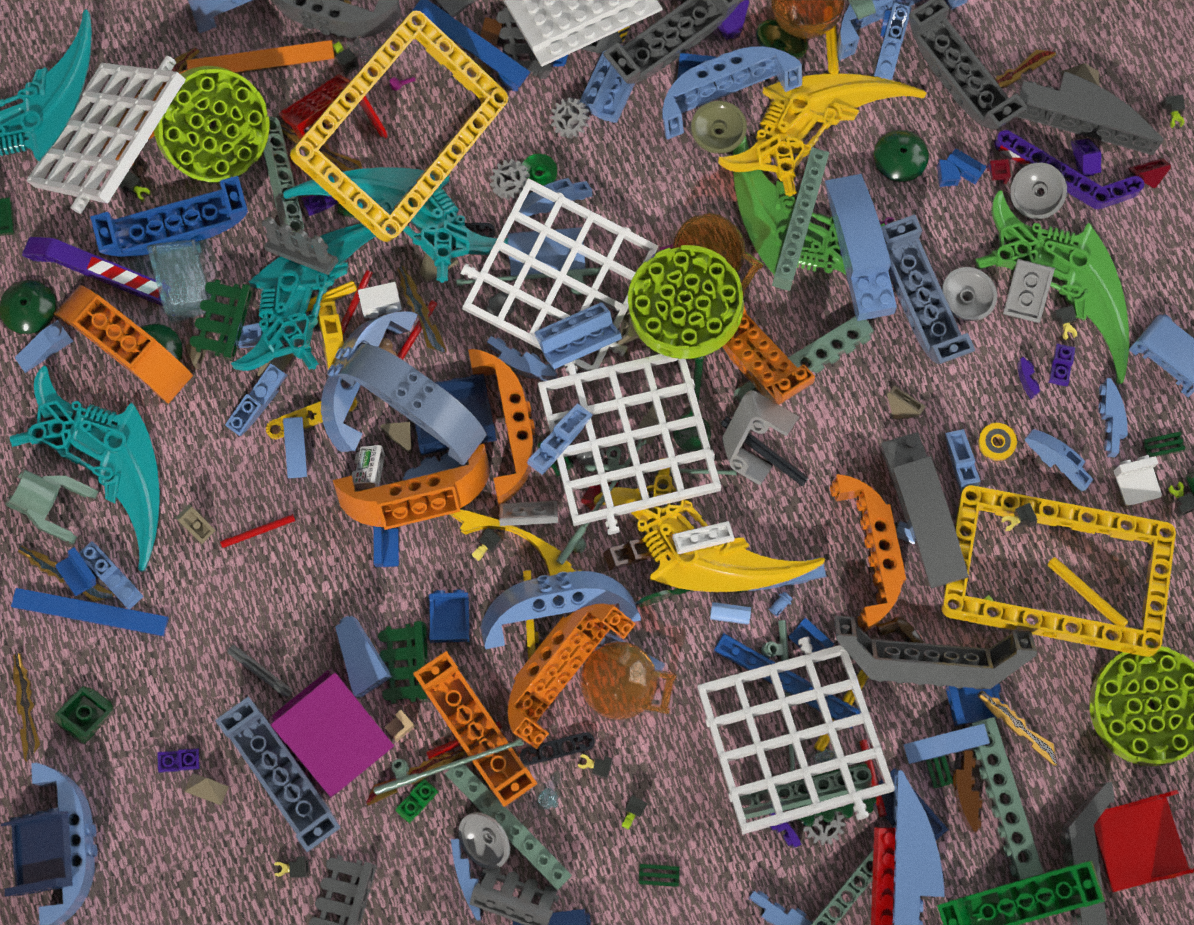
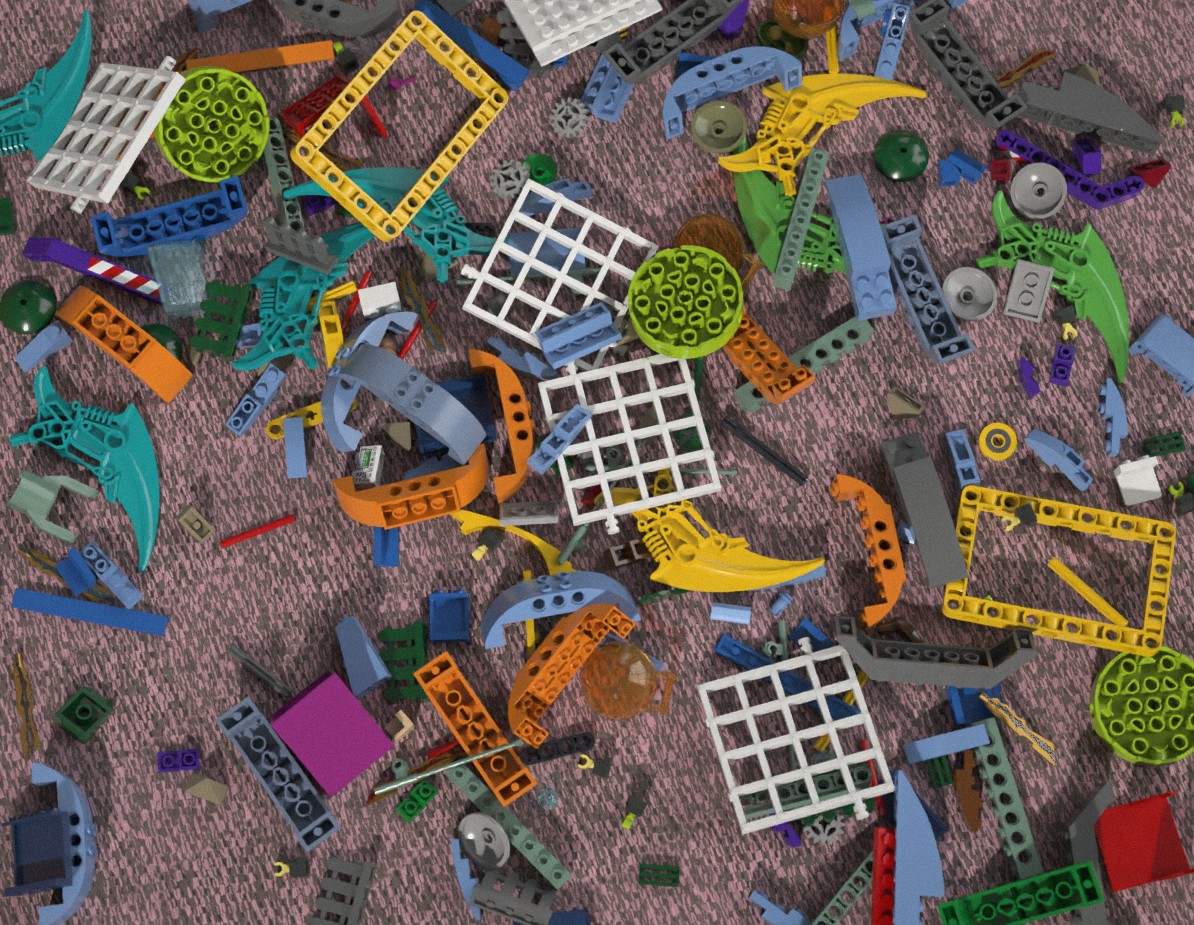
white tile [672,521,735,554] -> none
light grey windscreen [722,391,799,485] -> none

